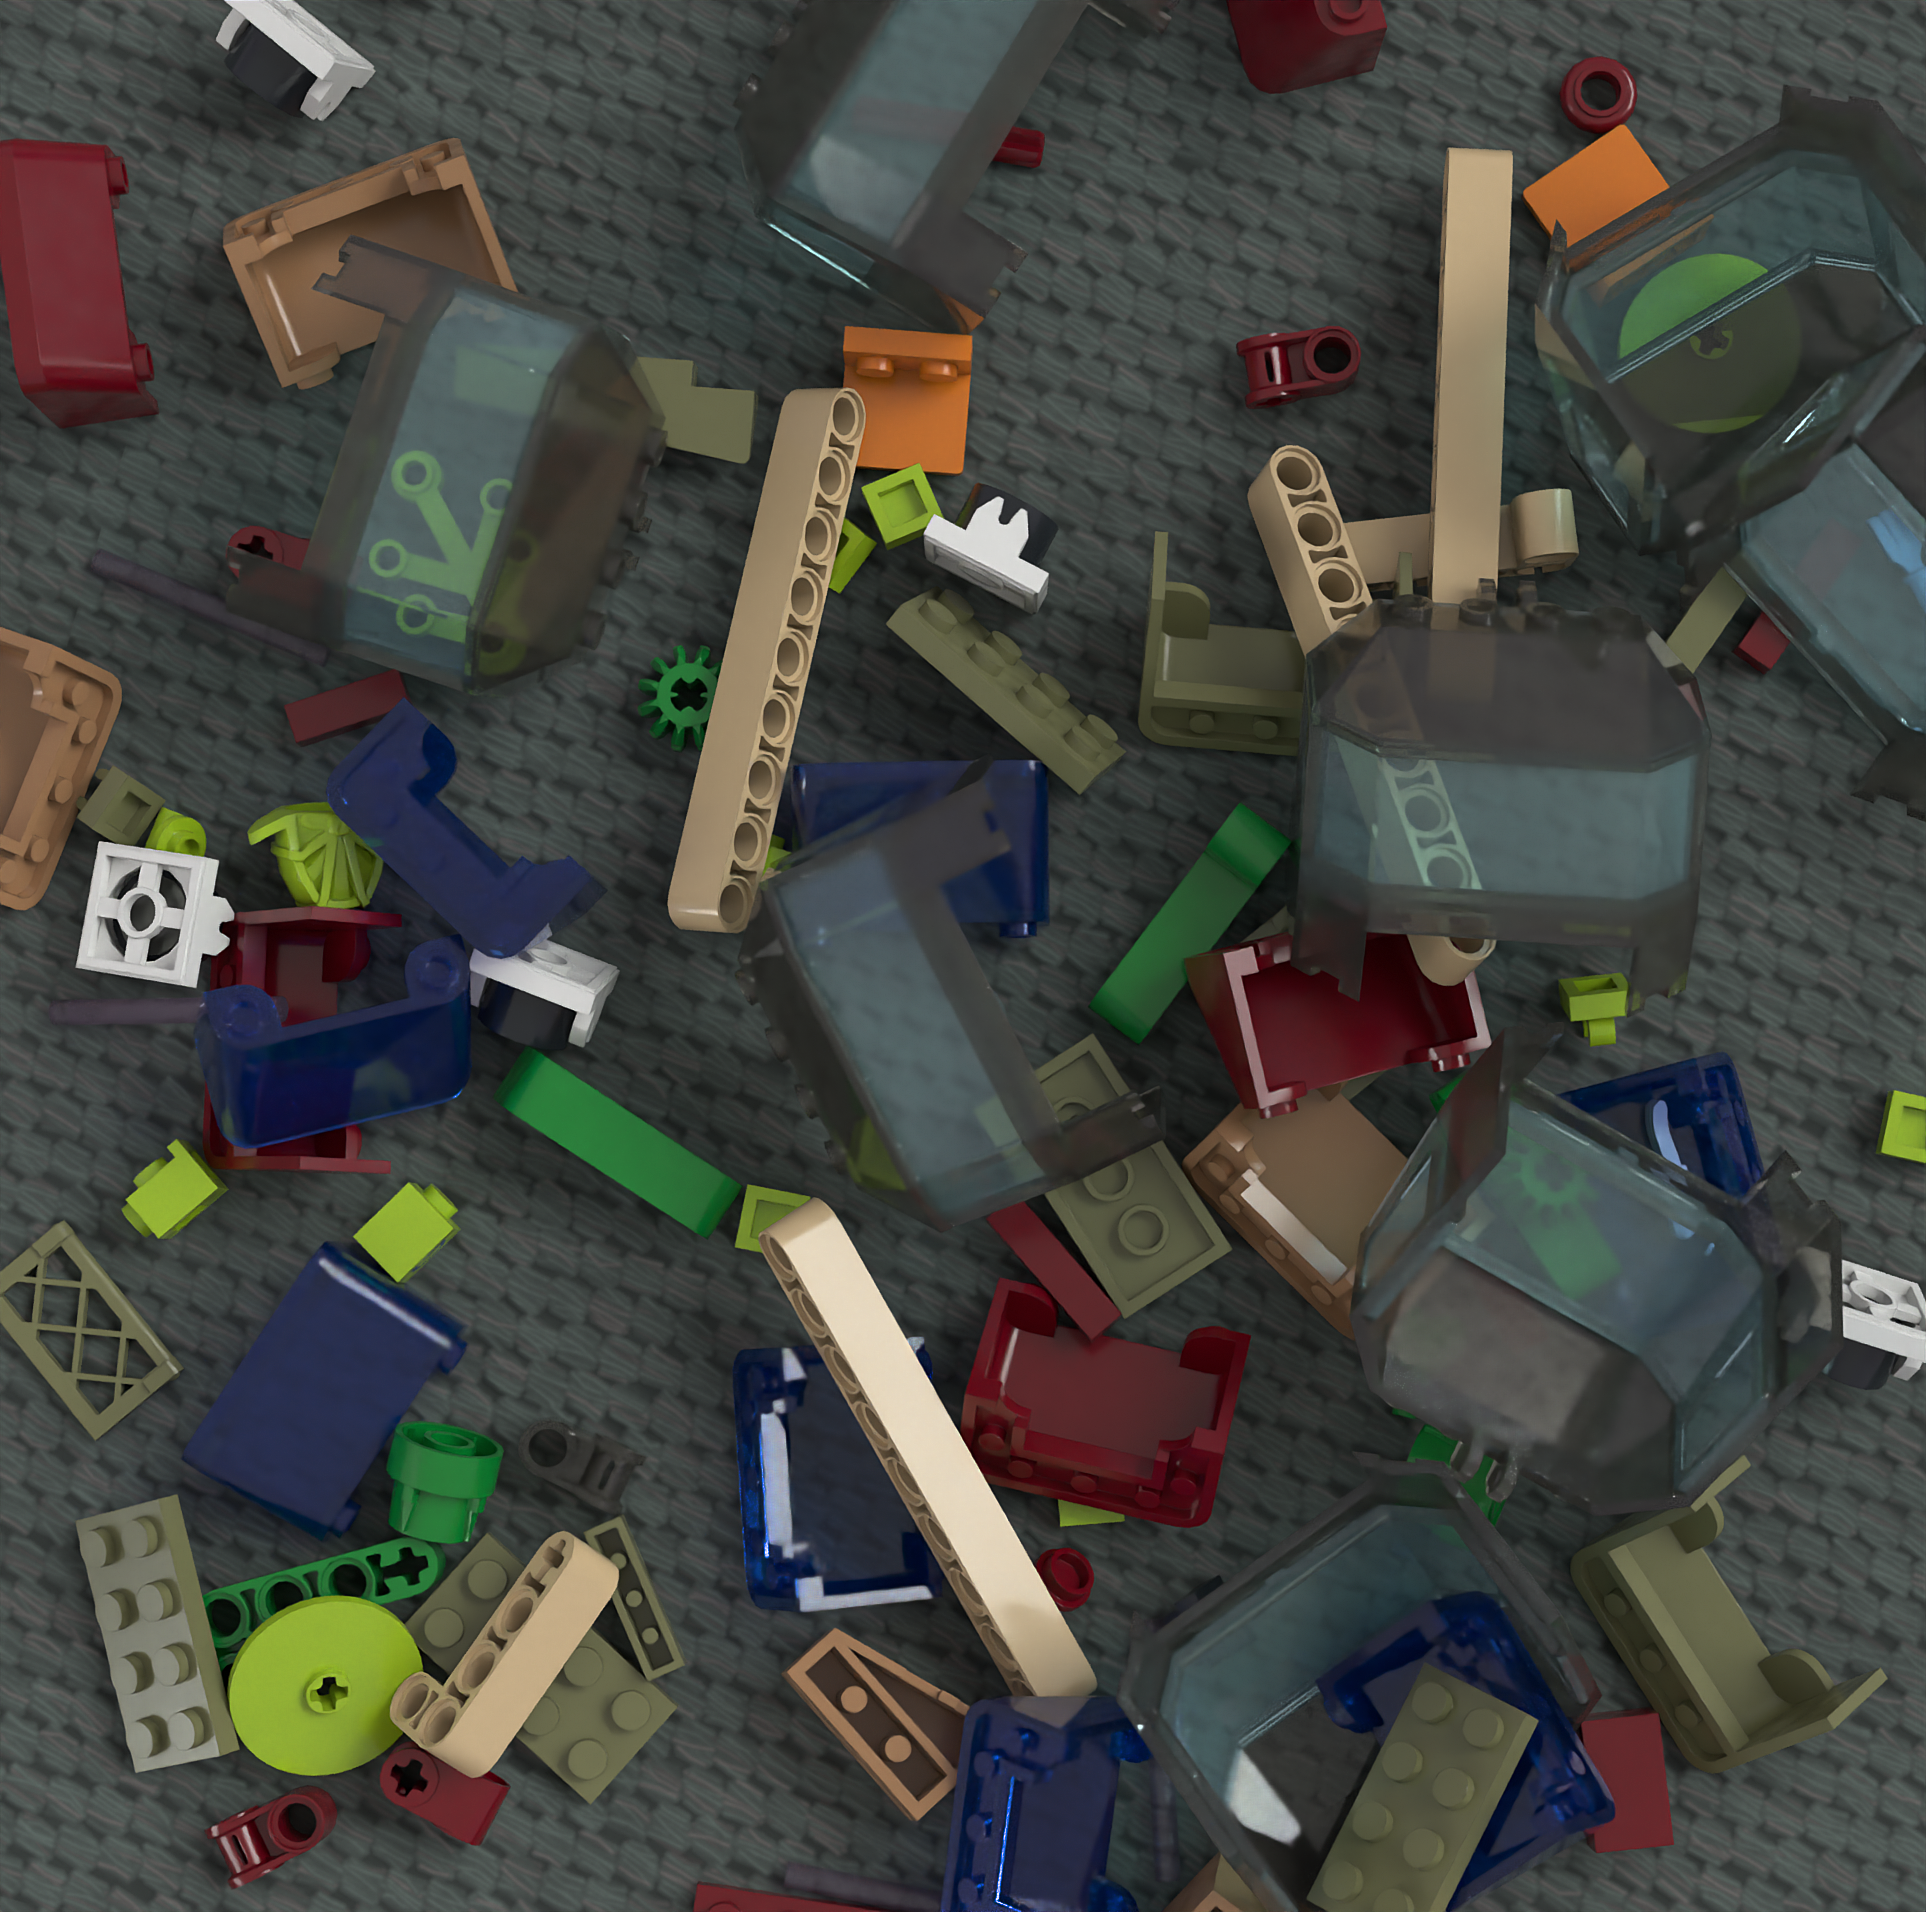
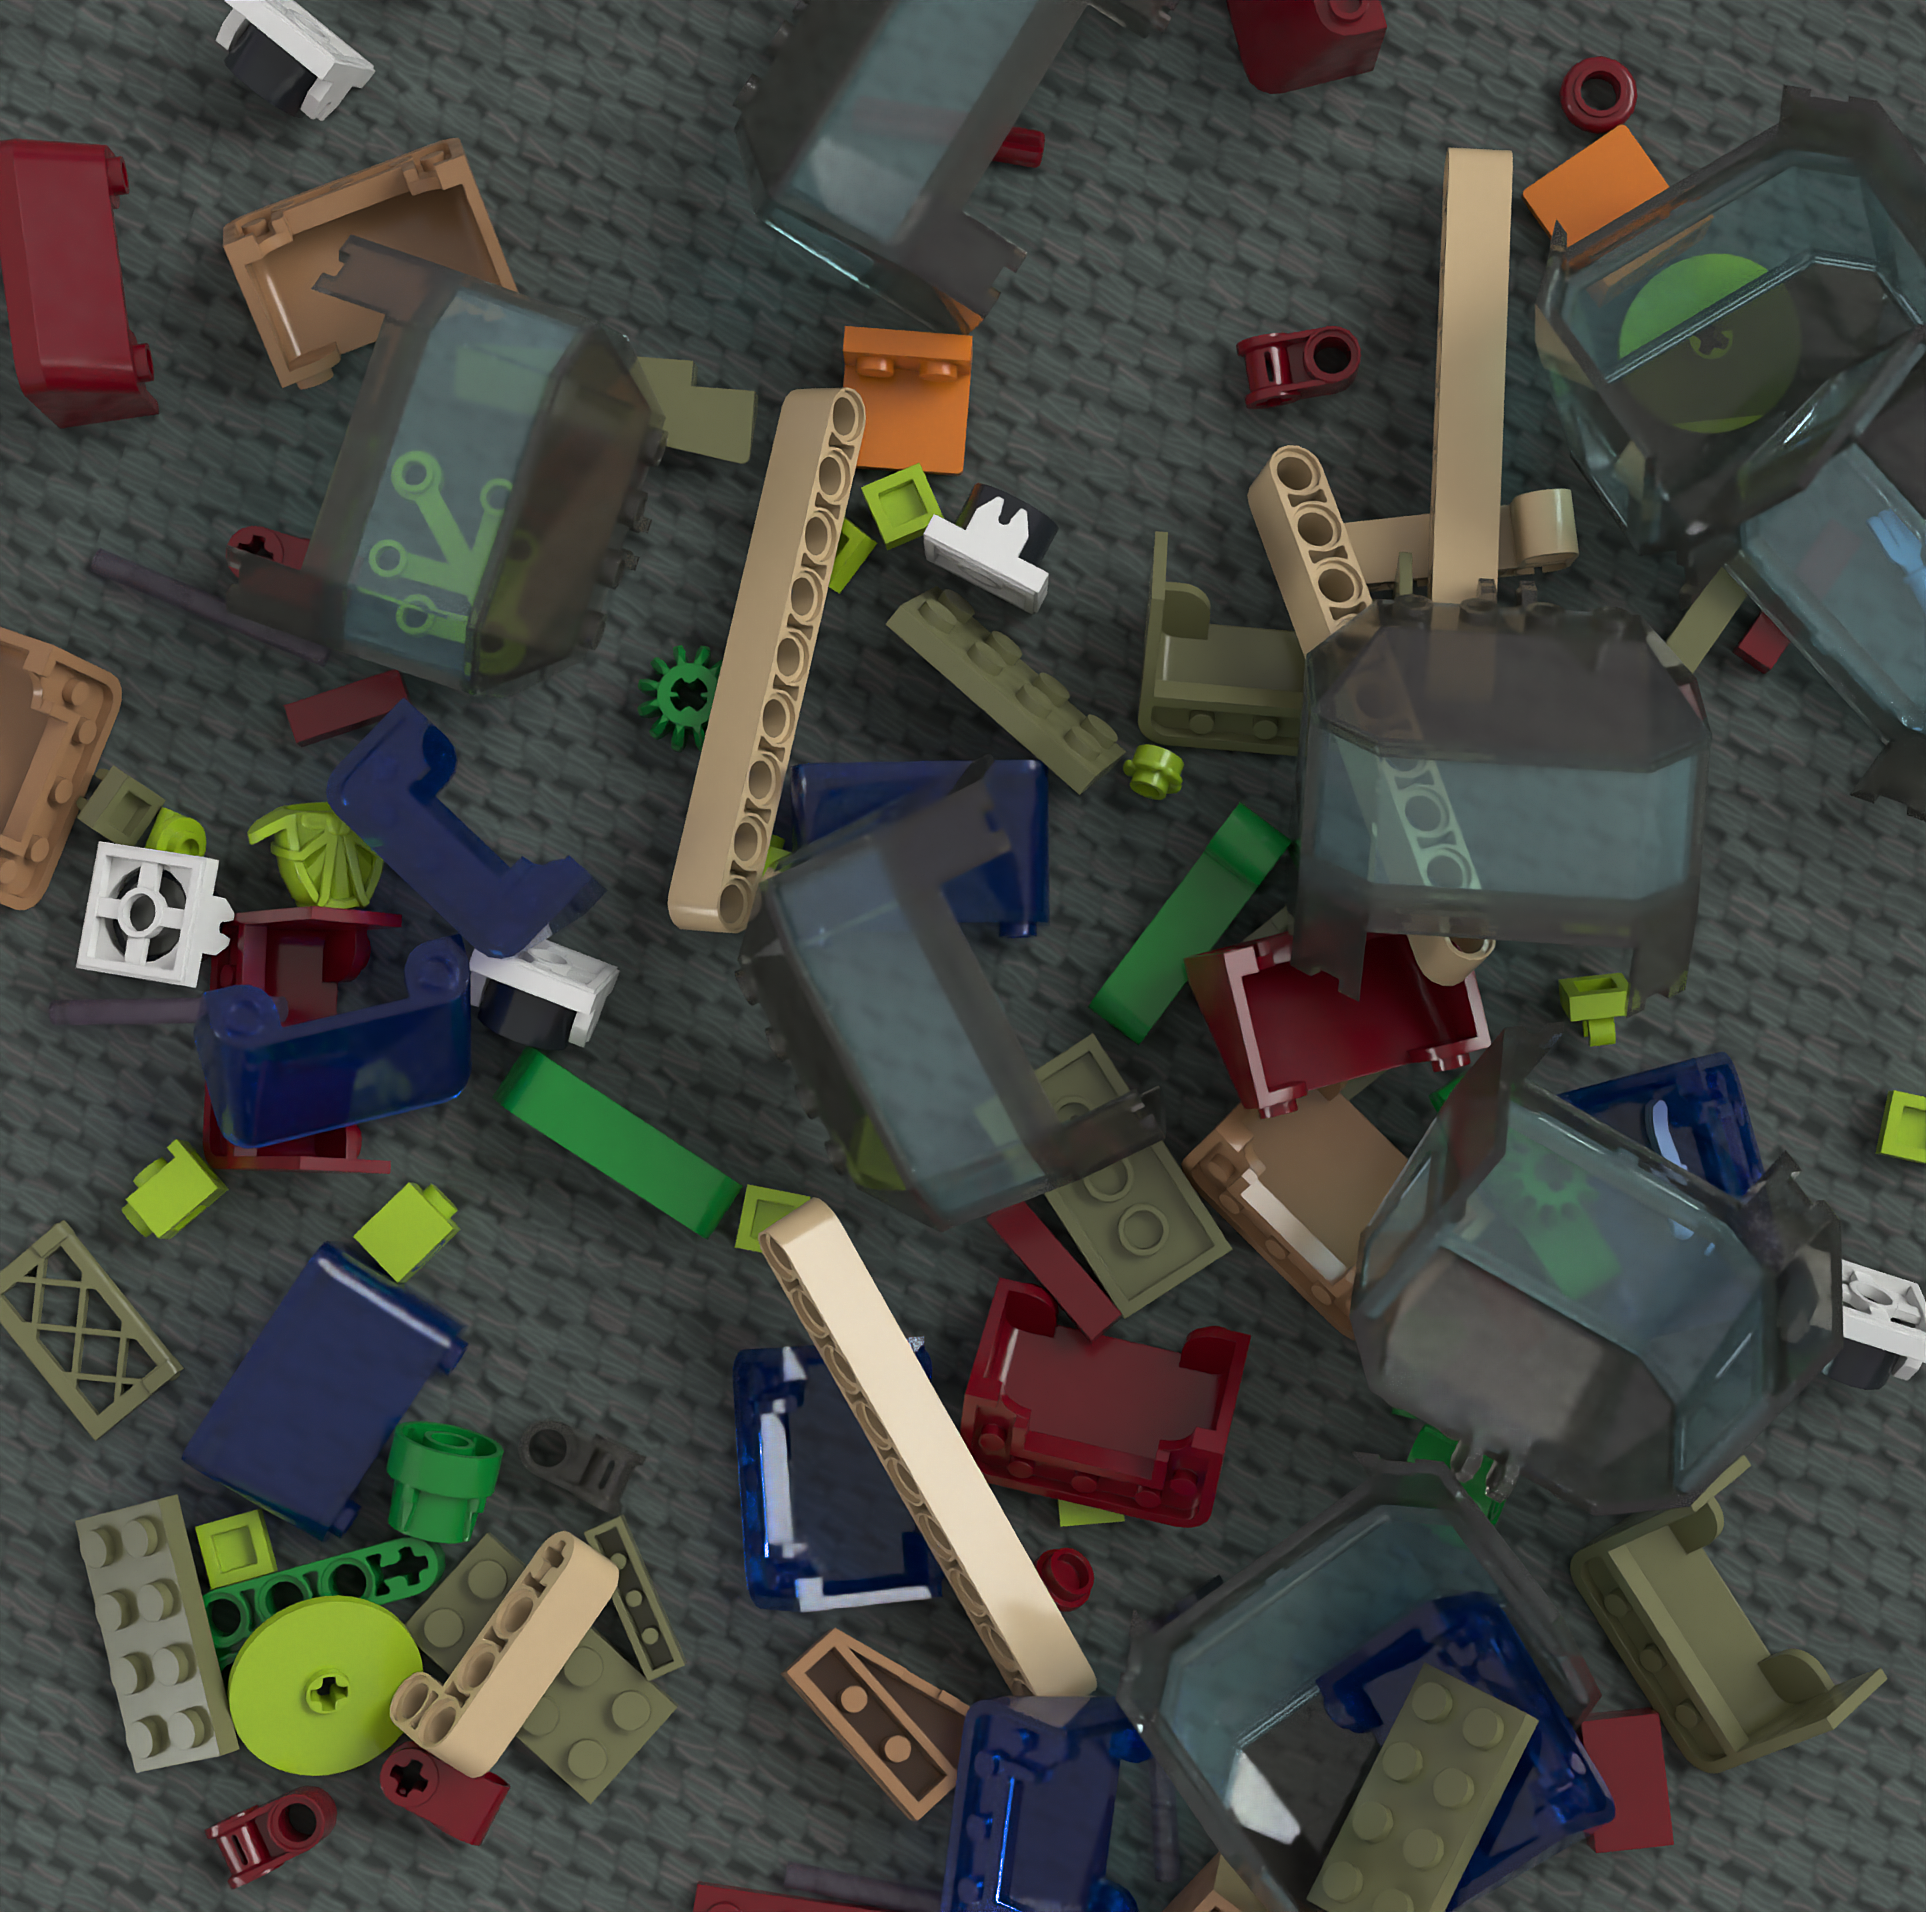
none -> lime plate [195,1508,278,1590]
none -> lime plate [1123,744,1184,800]

